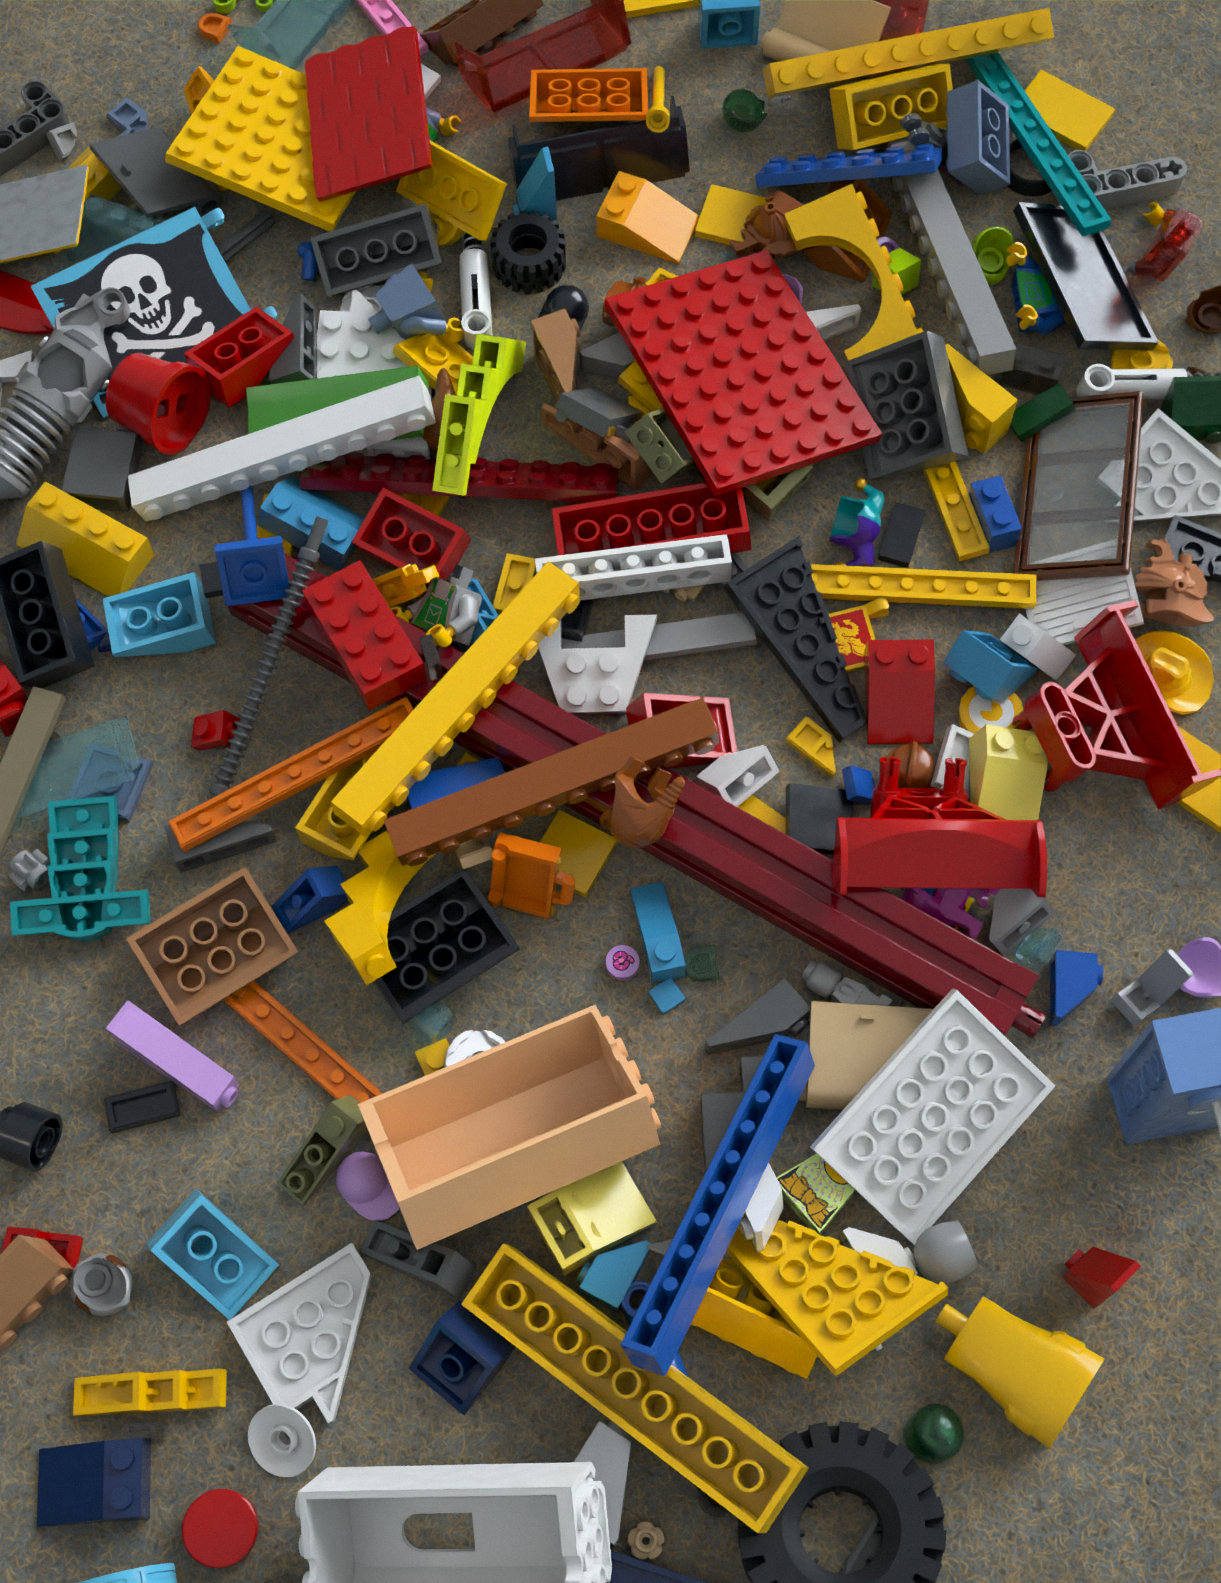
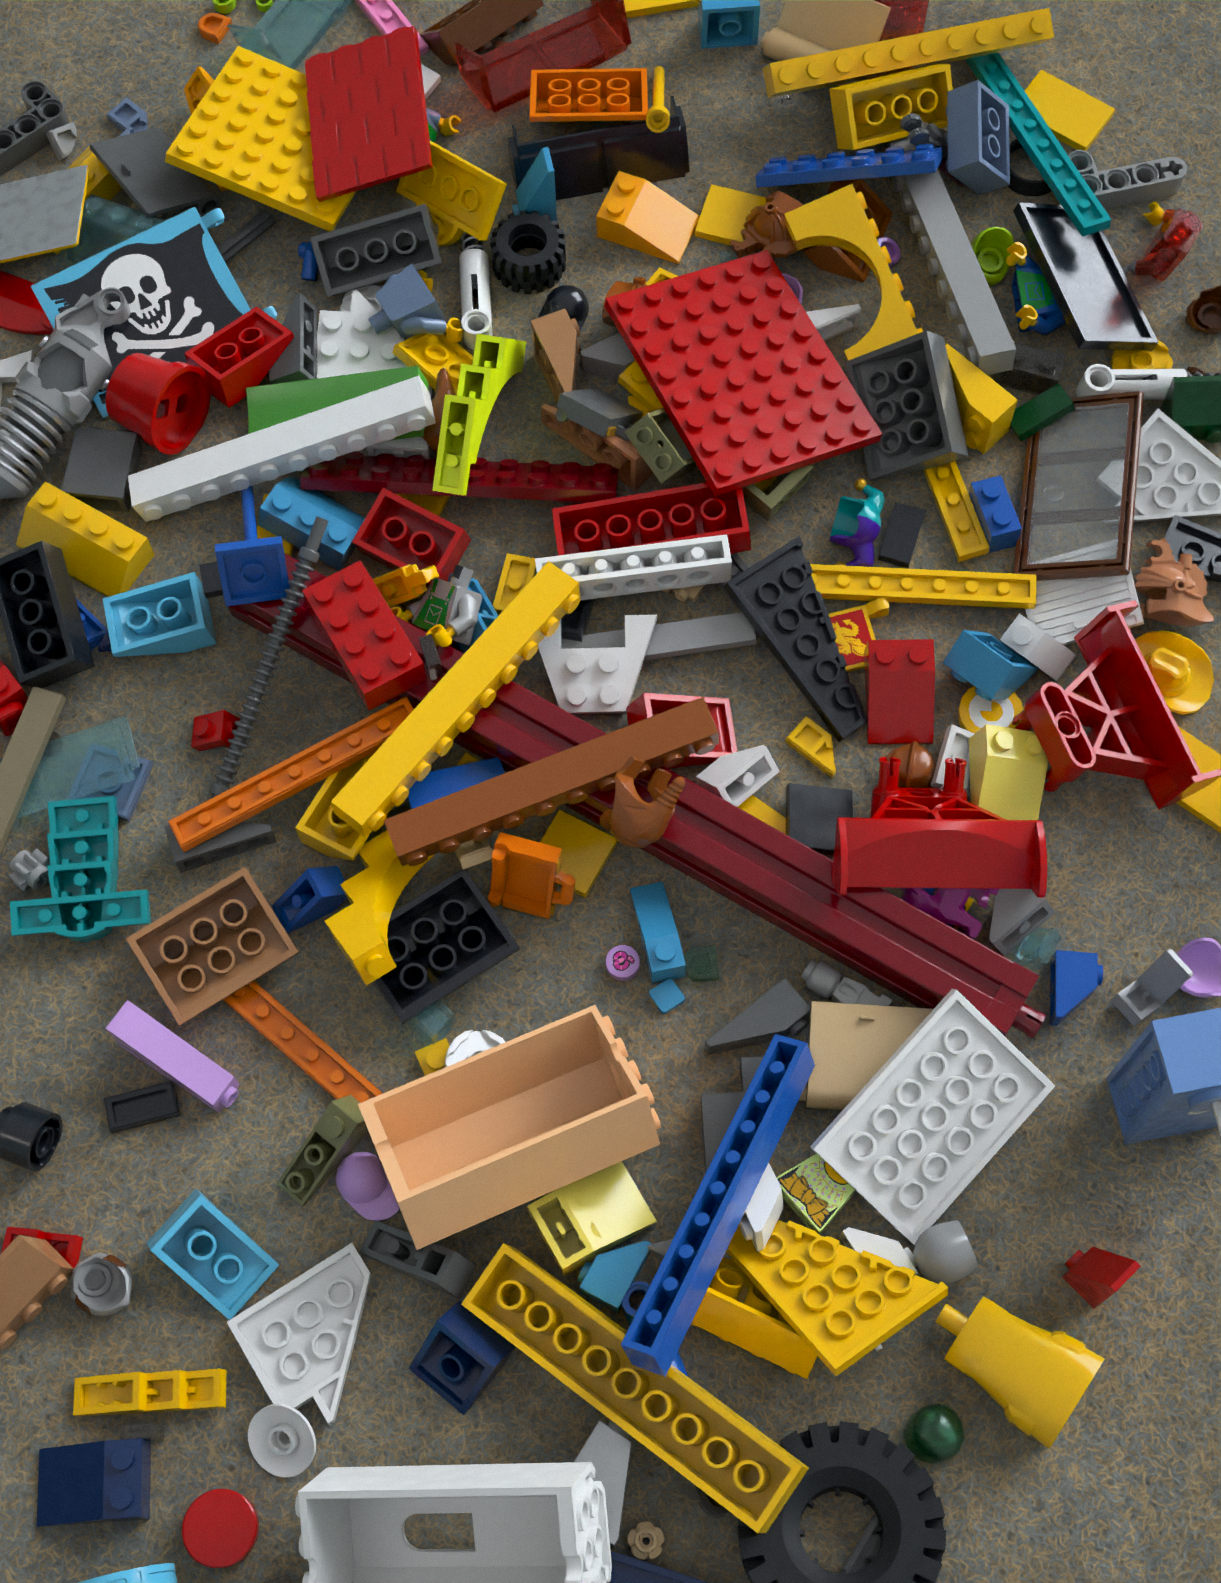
clear green hair [722,88,767,133] -> none
blue tile [842,765,875,805] -> none
lime brick [872,247,922,295] -> none

